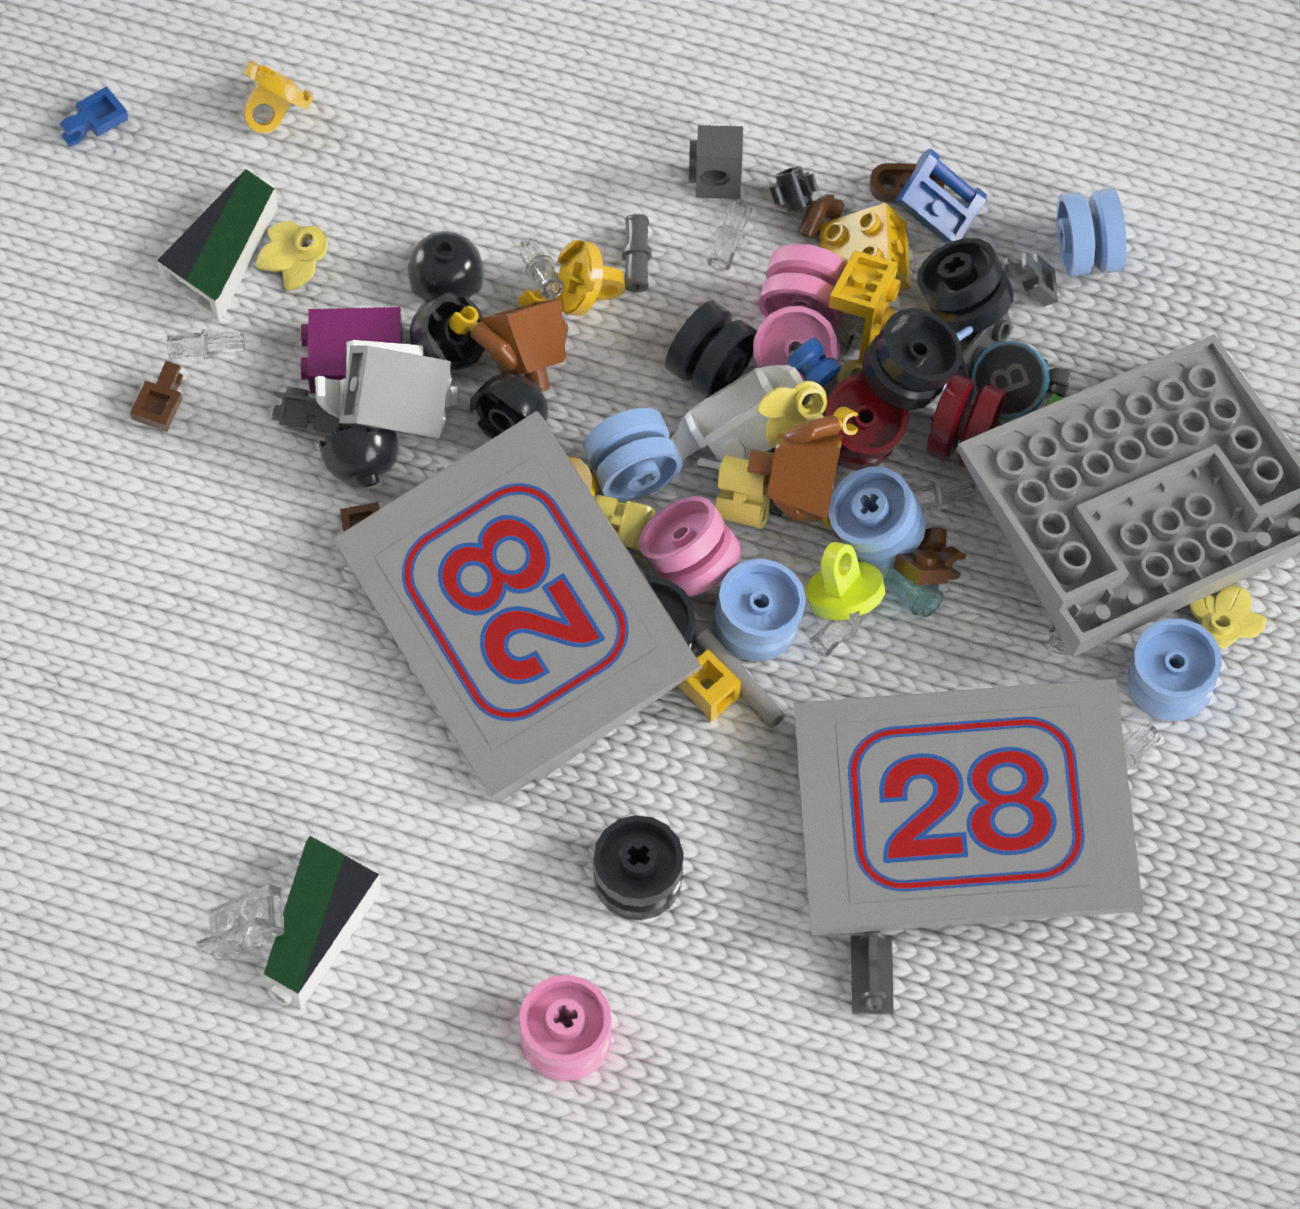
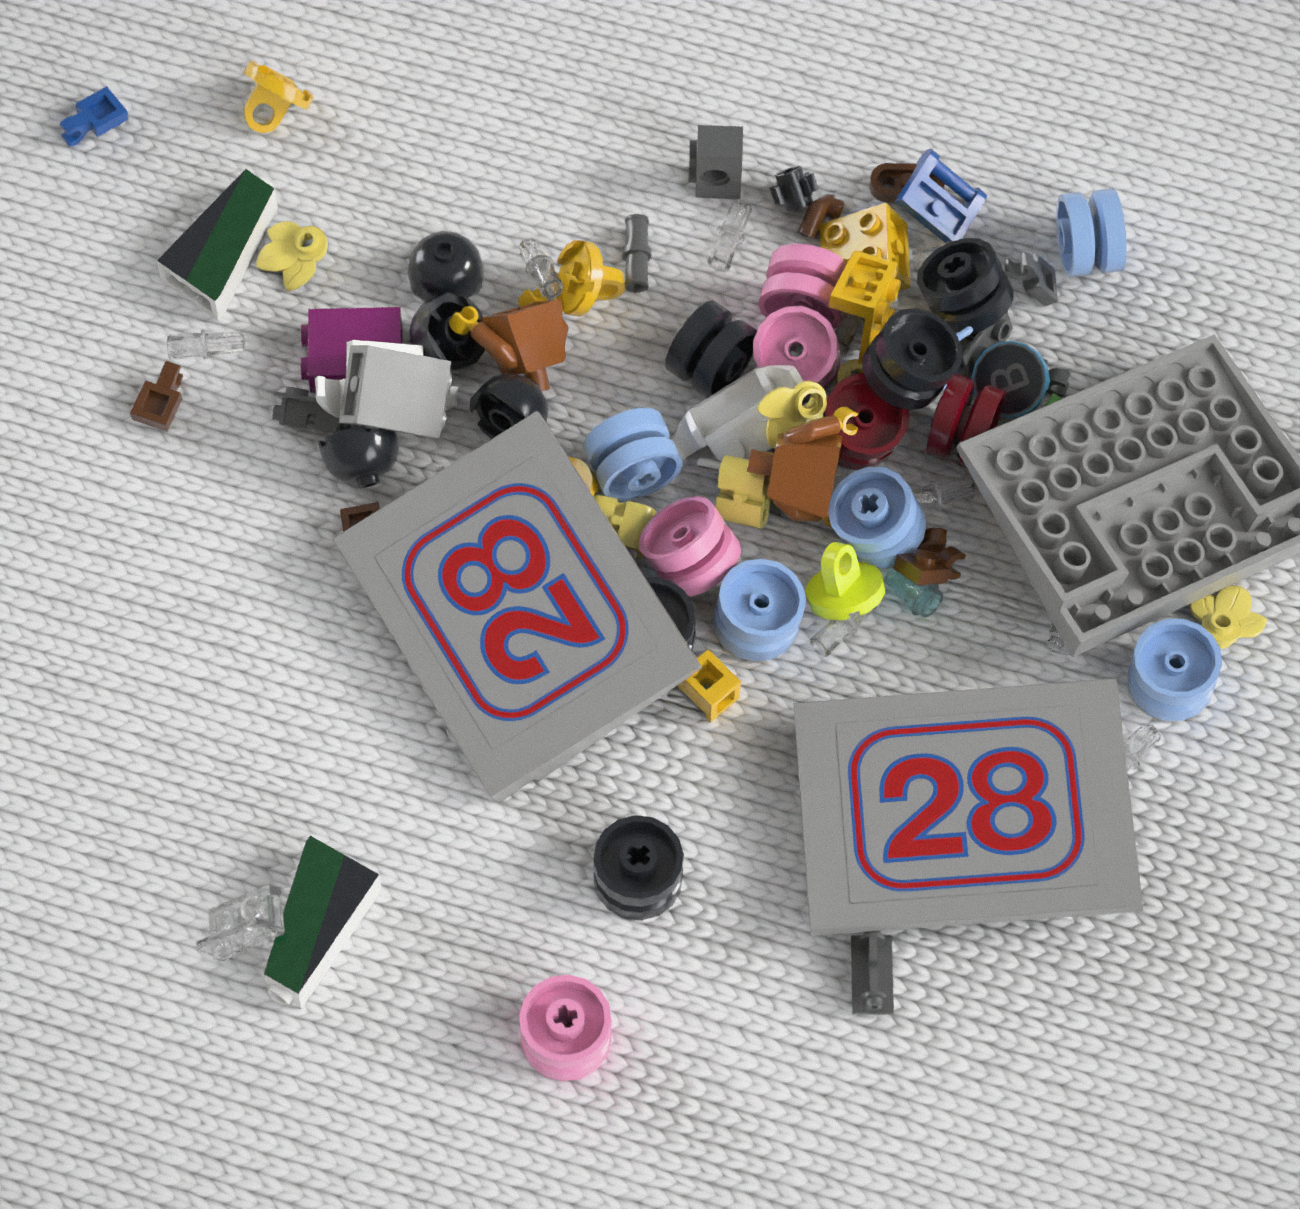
light grey piece [695,629,786,728] -> none
blue wheel [787,337,841,387] -> none

